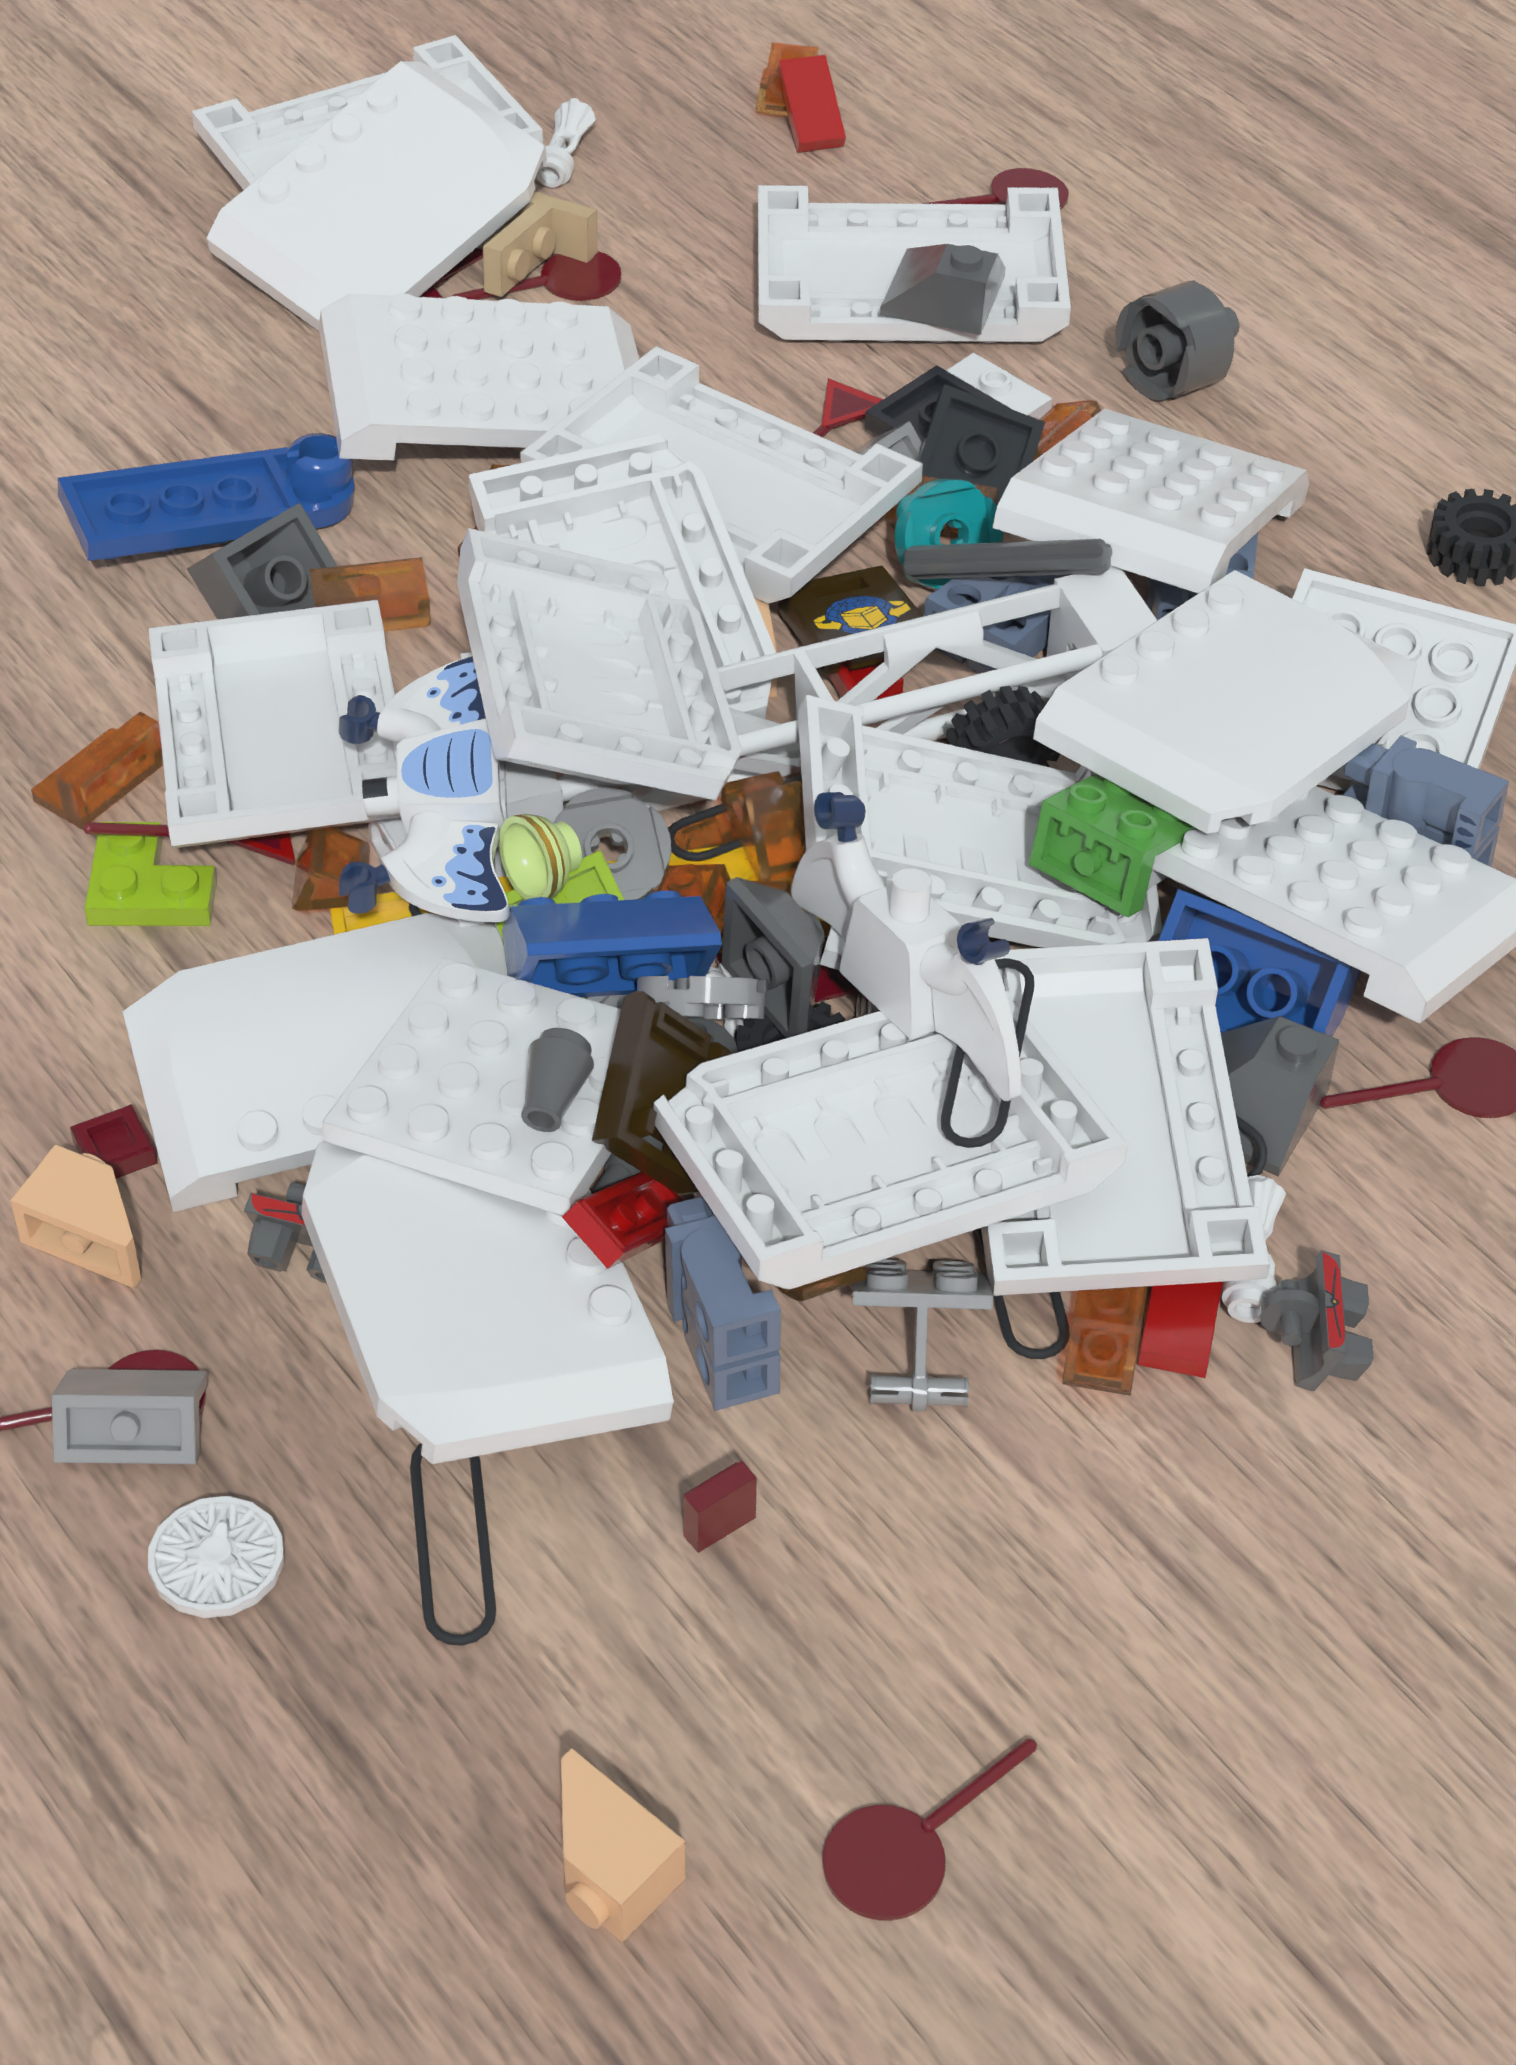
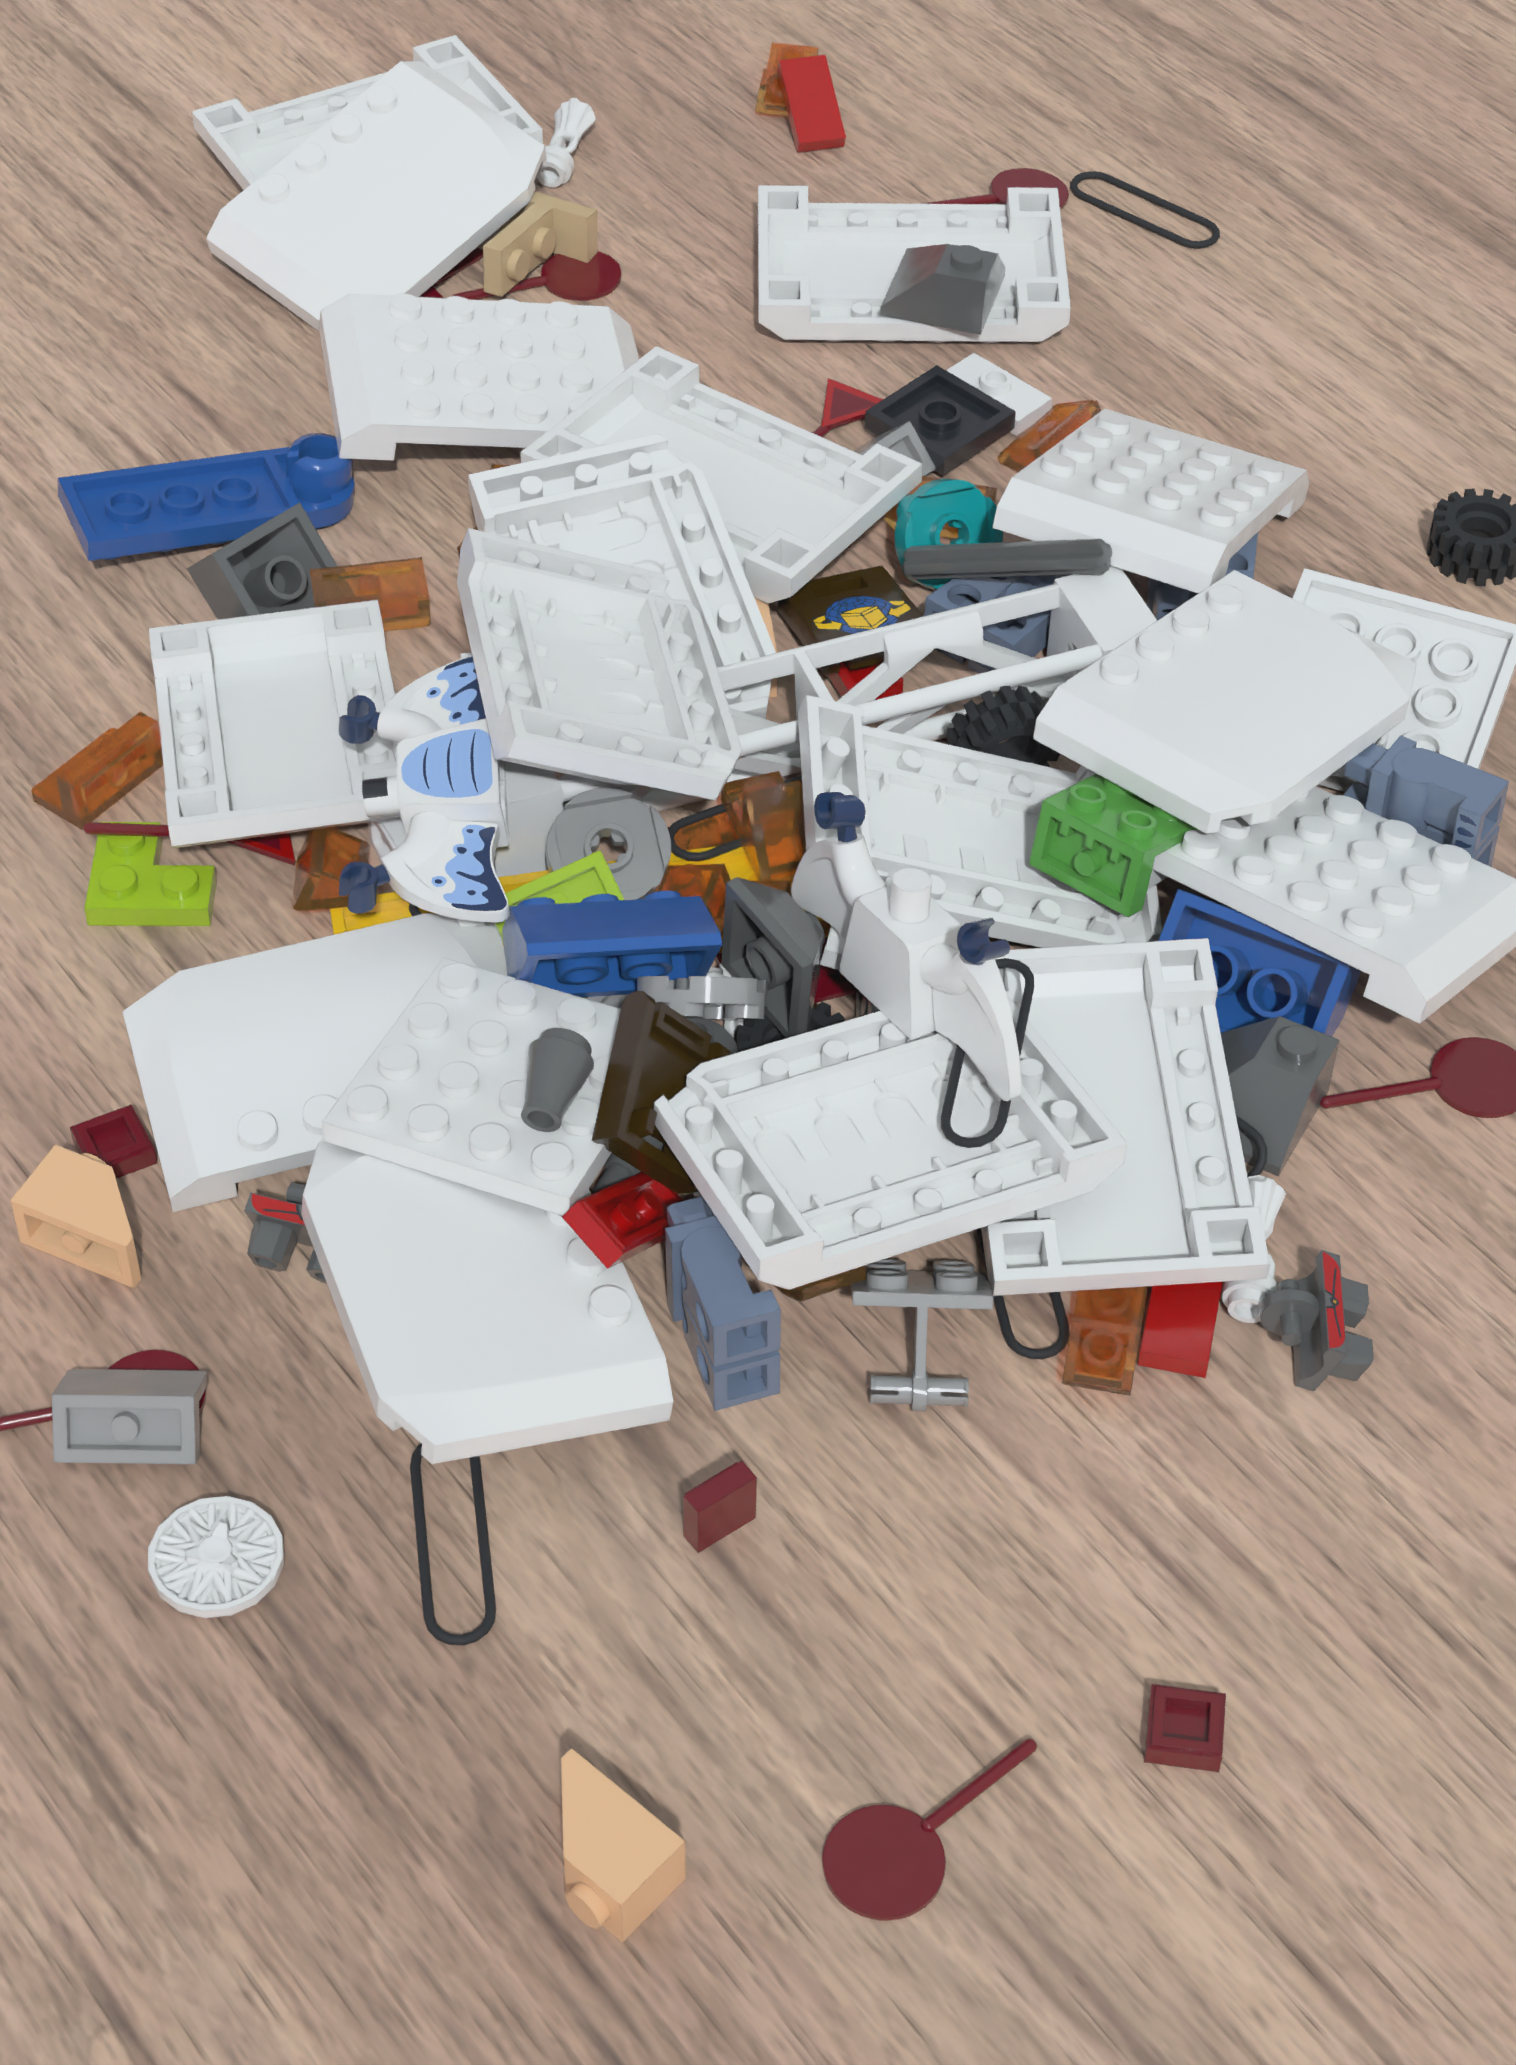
yellowish green piece [498,813,582,900] -> none
black plate [914,384,1045,506] -> none
dark grey brick [1115,280,1239,400] -> none
none -> black piece [1070,171,1220,249]
none -> dark red tile [1144,1684,1226,1772]

